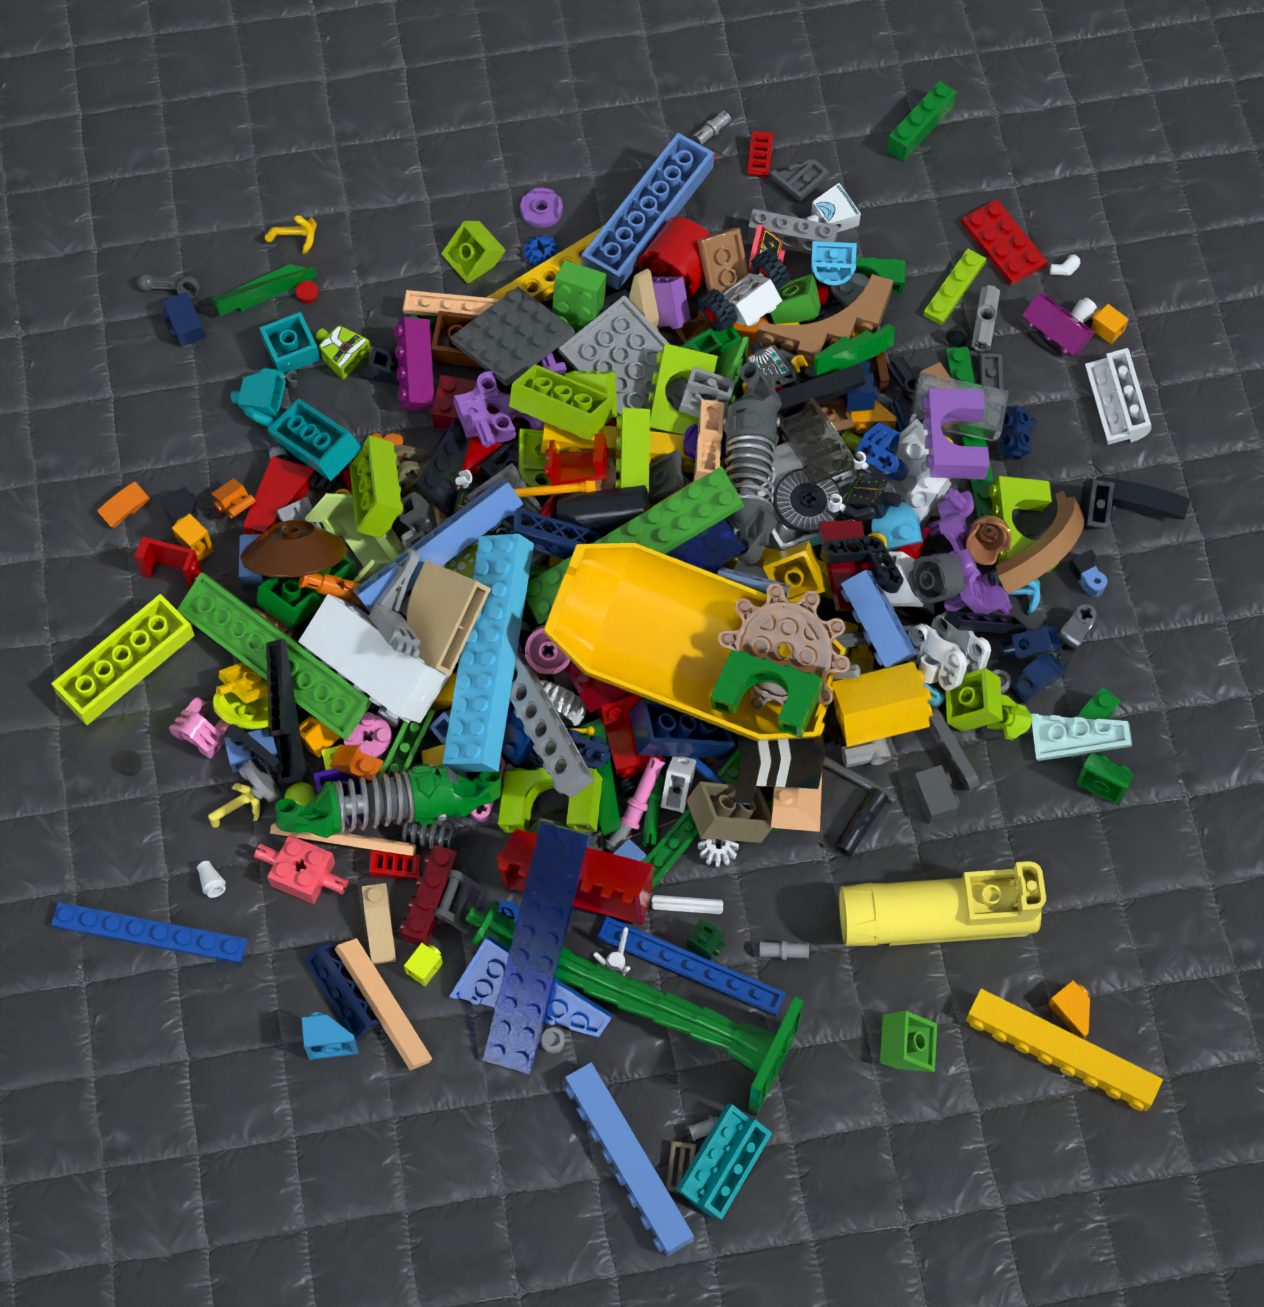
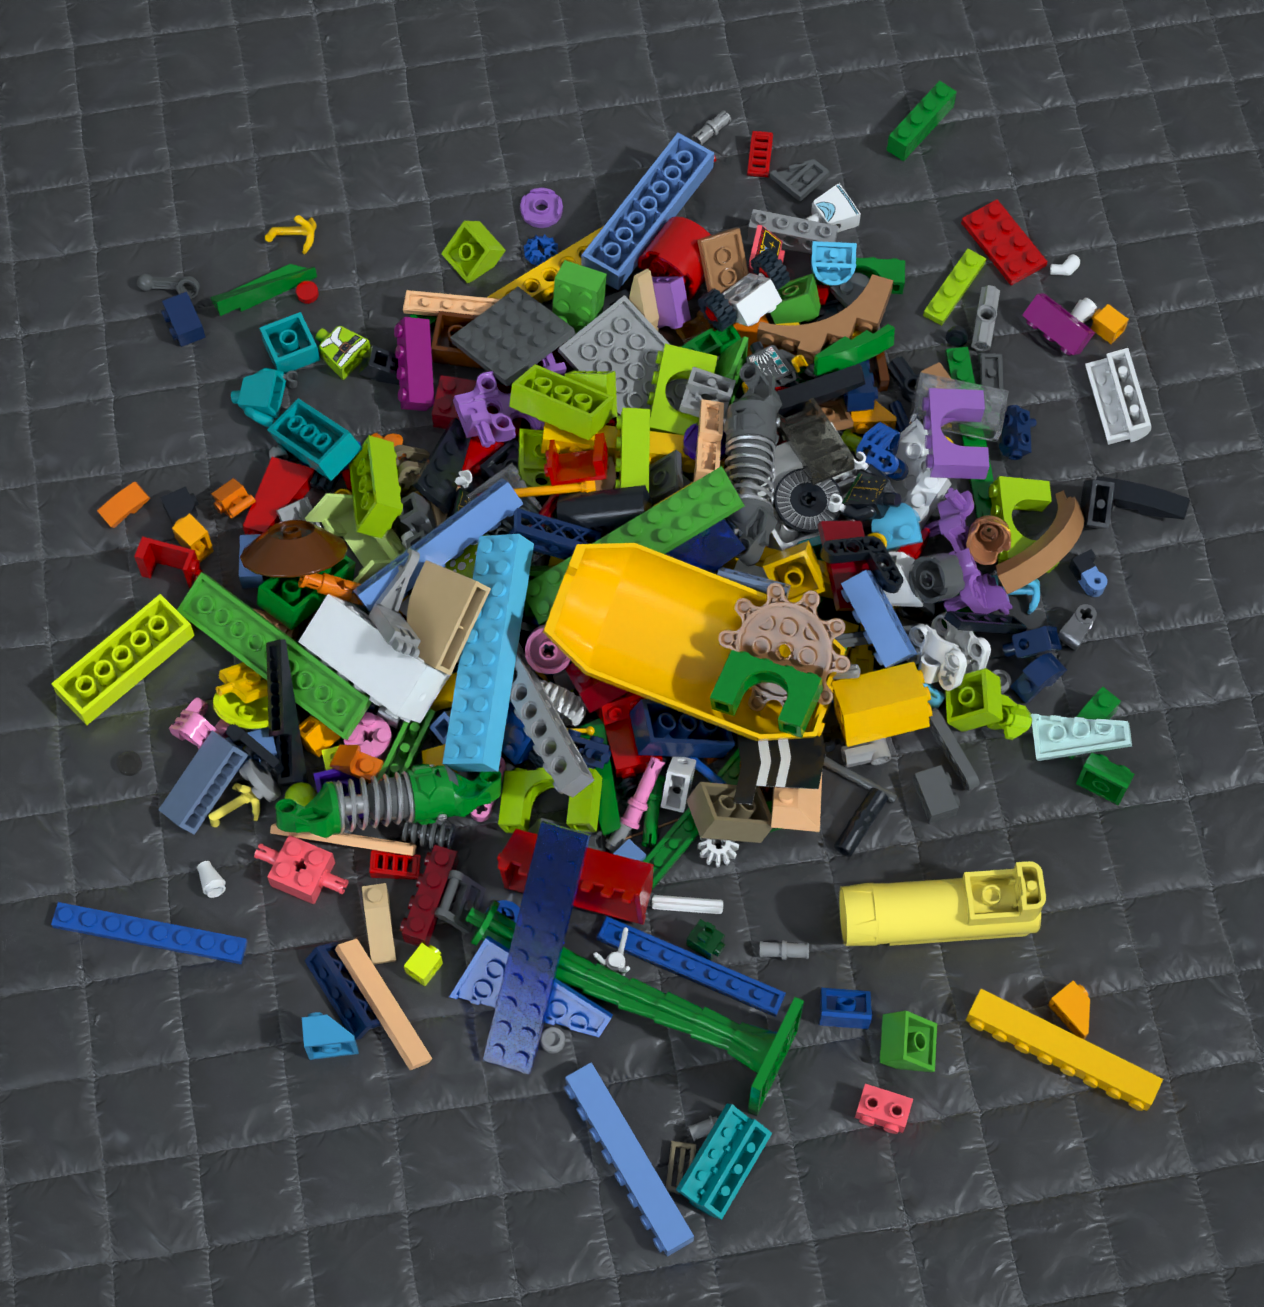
none -> sand blue brick [158,730,248,835]
none -> blue slope [819,987,872,1029]
none -> coral brick [855,1084,913,1134]

